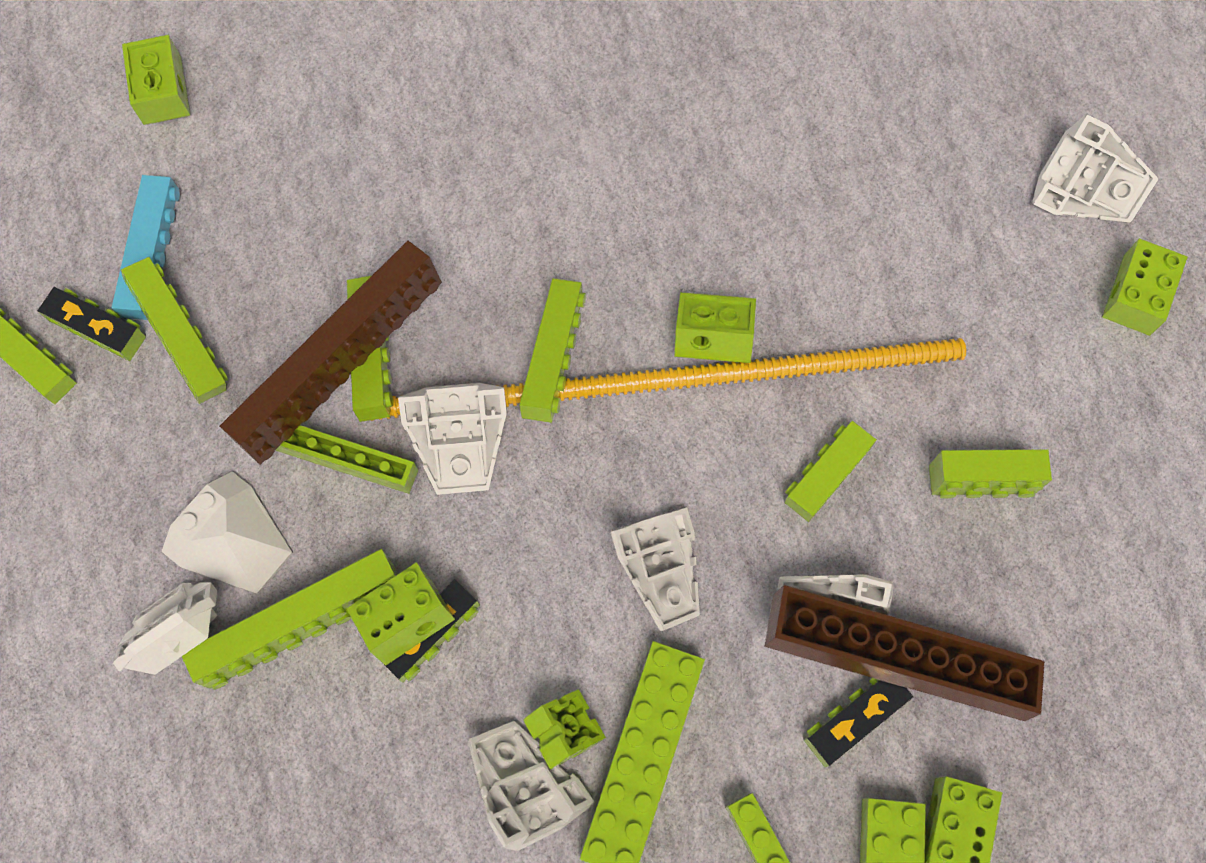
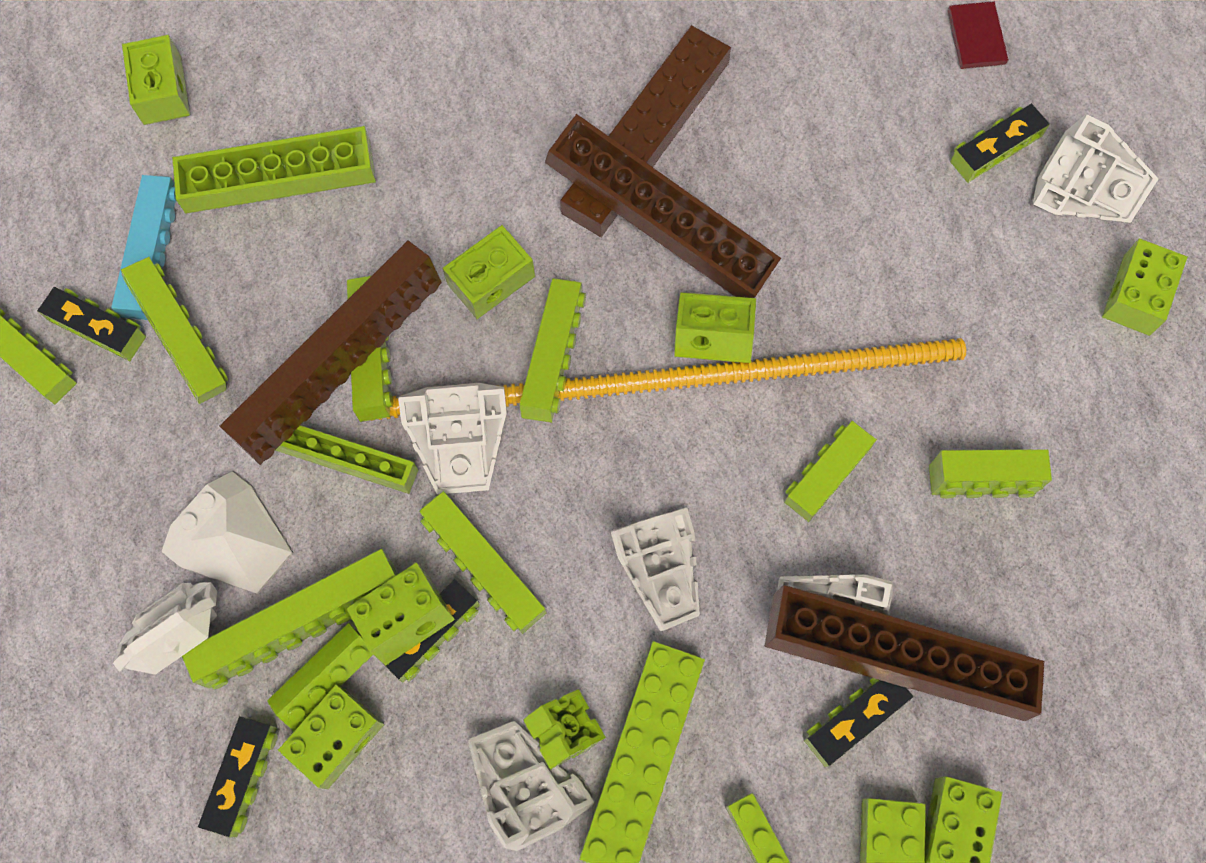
none -> lime brick [172,126,376,214]
none -> black brick [198,716,278,837]
none -> lime brick [267,623,373,731]
none -> lime piece [278,684,384,789]
none -> lime brick [419,491,547,634]
none -> lime piece [442,225,535,319]
none -> reddish brown brick [545,114,781,298]
none -> reddish brown brick [560,25,731,238]
none -> dark red tile [947,1,1009,69]
none -> brick [950,103,1050,183]

